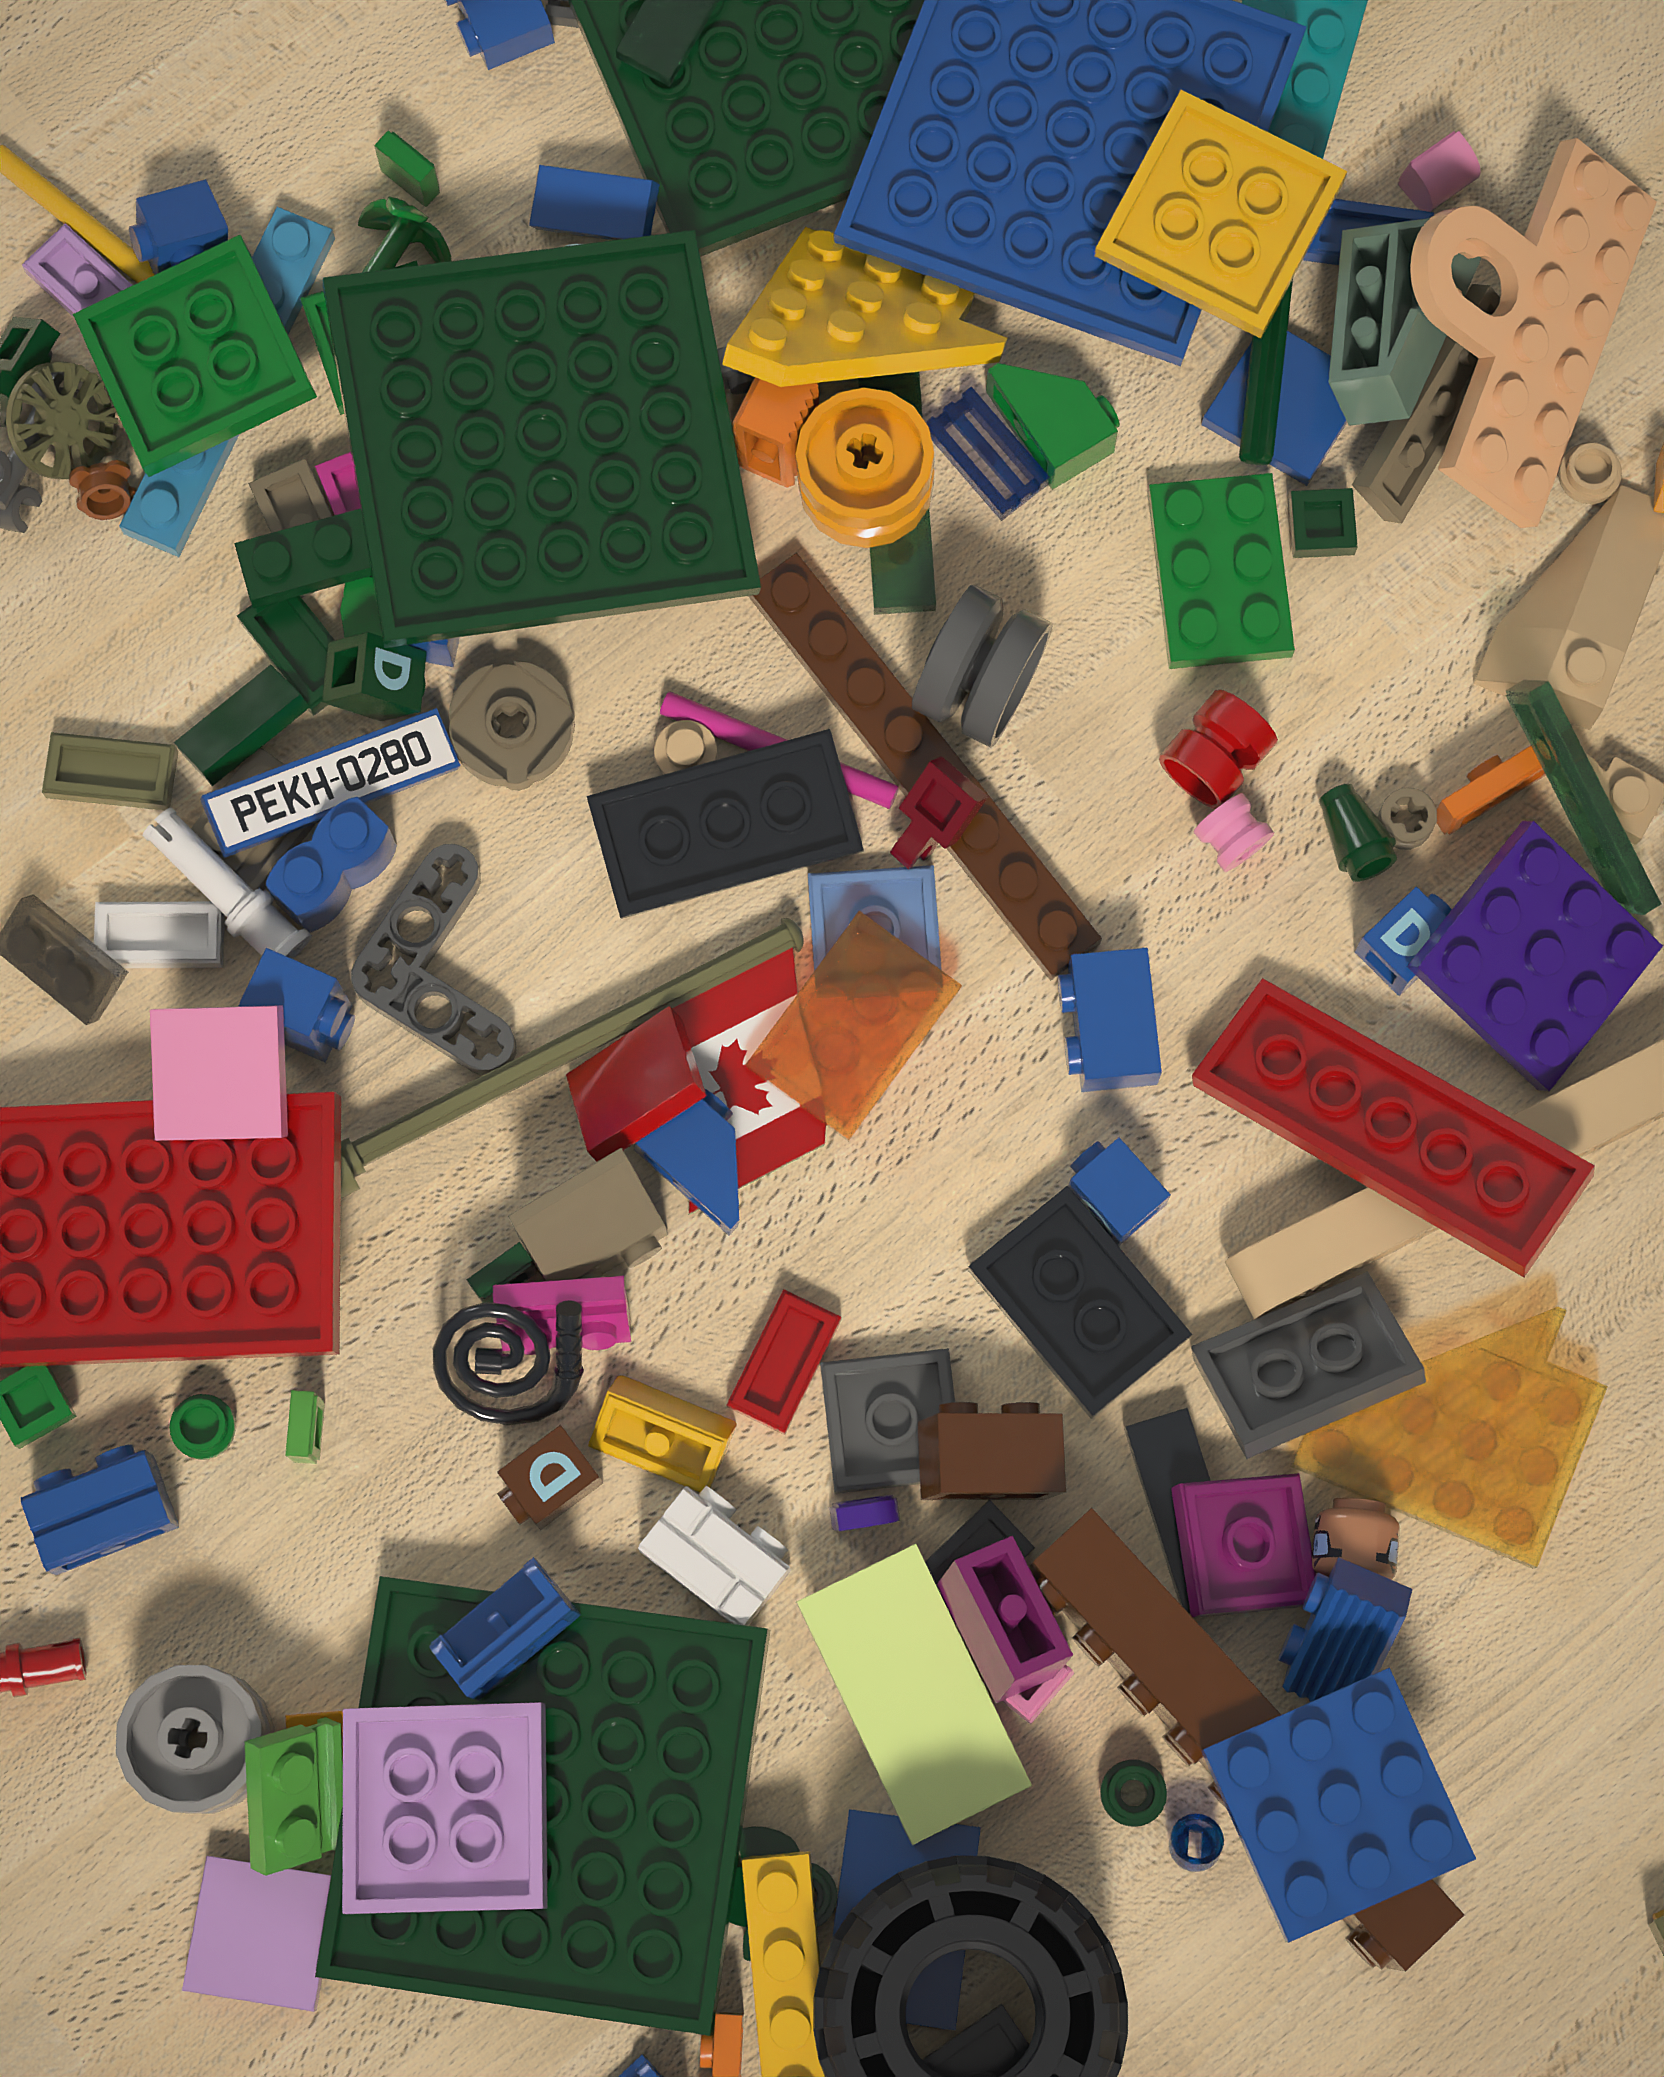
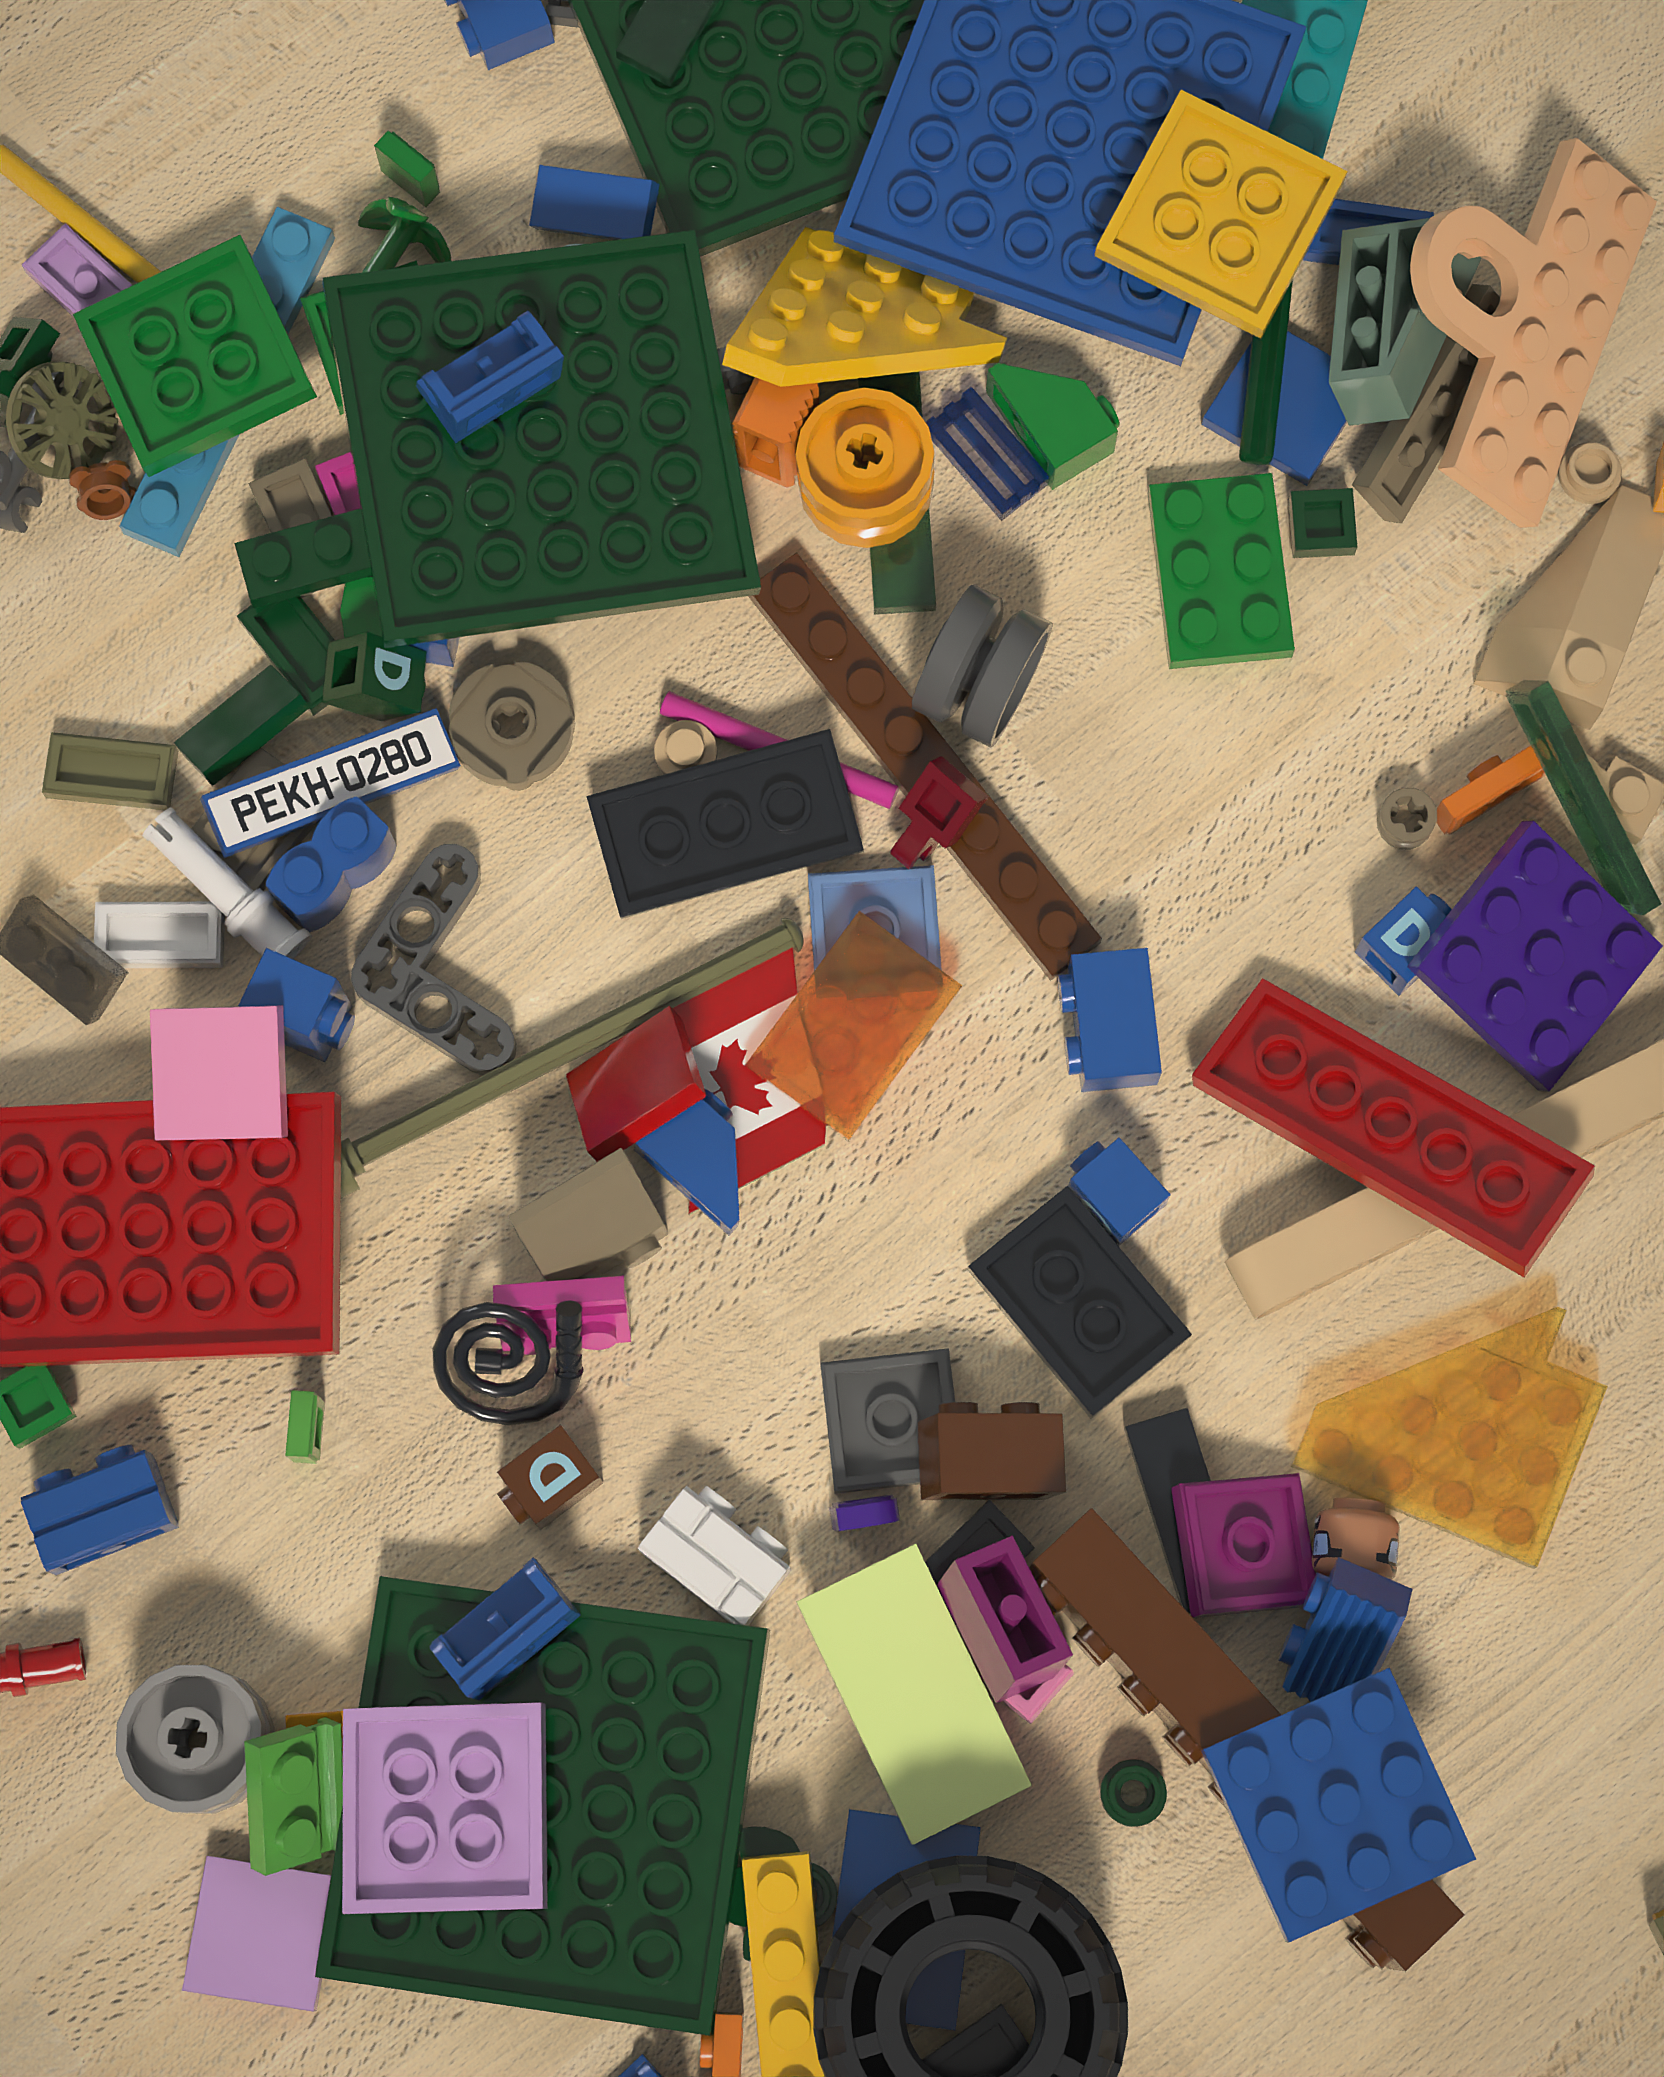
blue brick [129,179,228,275] -> none
green plate [169,1394,236,1460] -> none
dark green tile [467,1242,538,1303] -> none
yellow slope [588,1375,737,1492] -> none
red tile [727,1289,842,1435] -> none
red wheel [1158,690,1278,809] -> none
clear blue hinge [1169,1814,1224,1872] -> none
dark grey plate [1191,1271,1426,1459] -> none
bright pink wheel [1194,793,1274,872] -> none
dark green cone [1319,784,1397,882] -> none
bright pink brick [1398,131,1481,212] -> none
none -> blue hinge [416,311,564,443]

